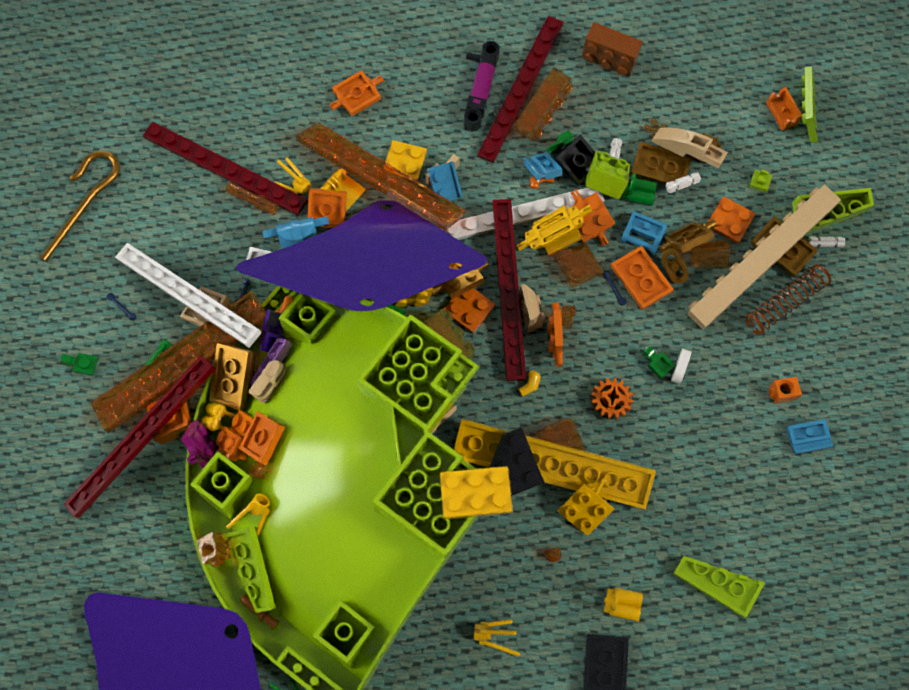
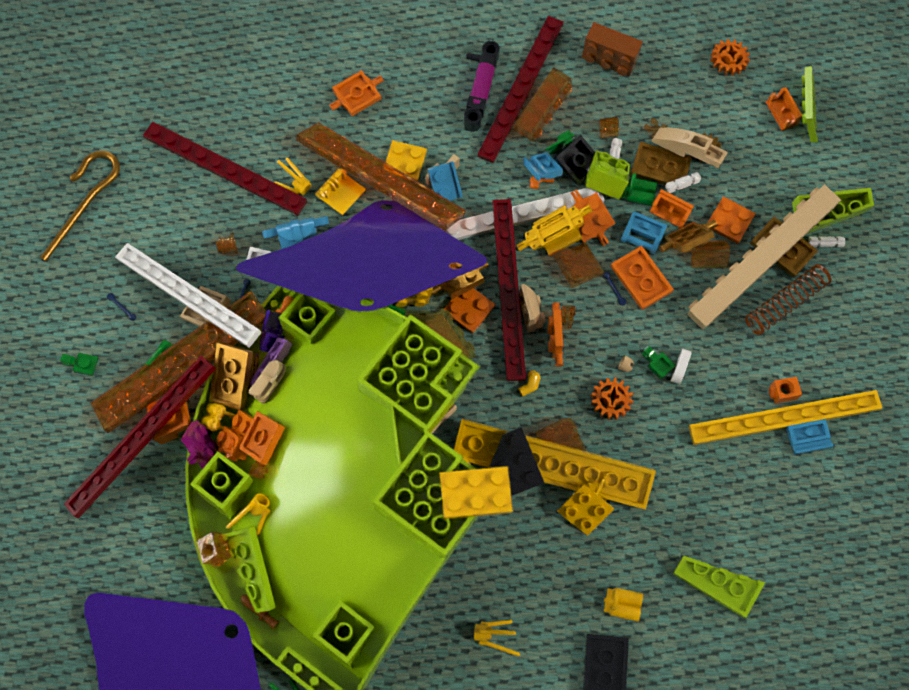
clear orange pin [225,182,279,215] -> none
orange plate [308,188,347,228] -> none
clear orange hinge [544,547,561,562] -> none
pearl gold plate [662,248,689,284] -> none
lime tile [749,169,772,193] -> none
none -> clear orange brick [216,232,238,255]
none -> clear orange tile [599,117,619,138]
none -> tan hinge [618,355,634,372]
none -> orange hinge [650,189,694,228]
none -> yellow plate [688,390,883,445]
none -> orange gear [711,39,750,76]

